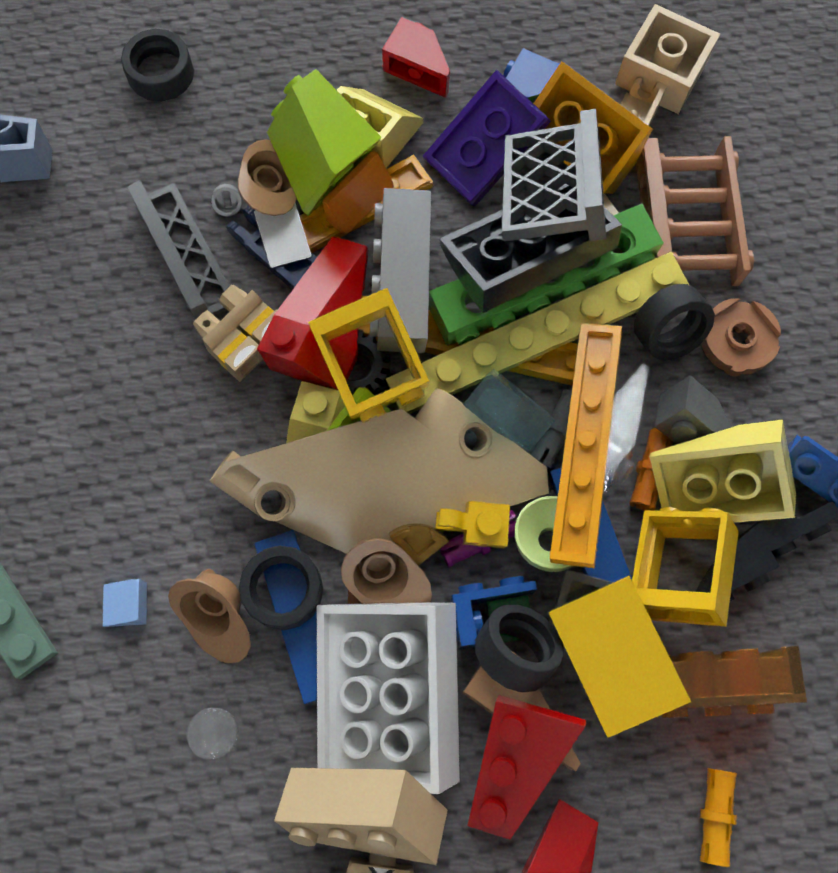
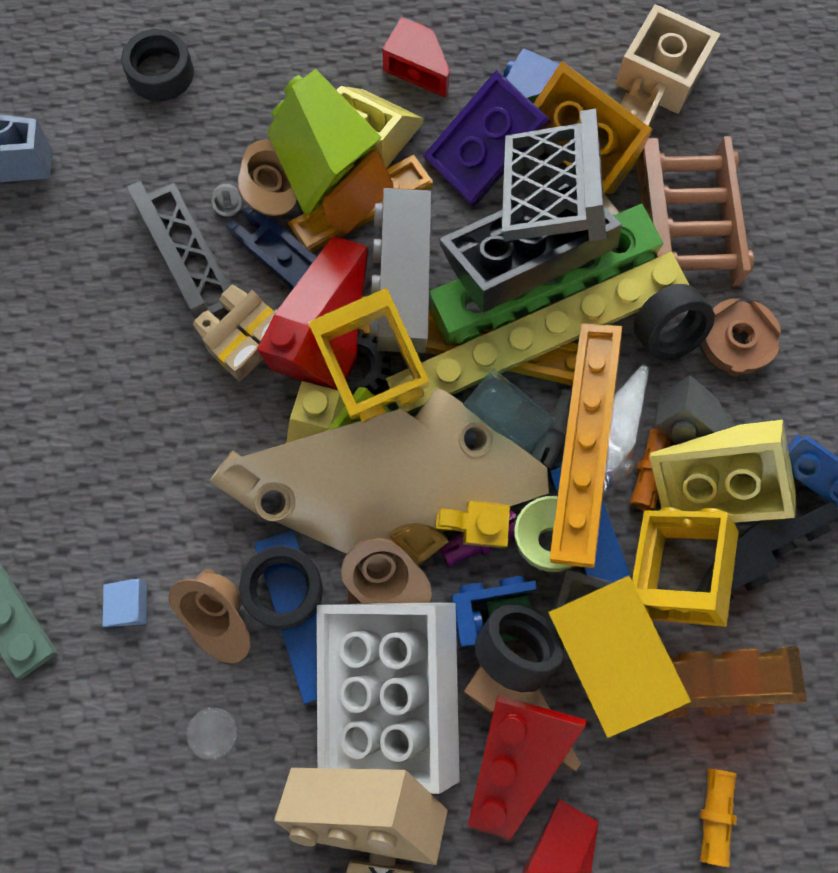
white sticker [254,203,312,268] -> none

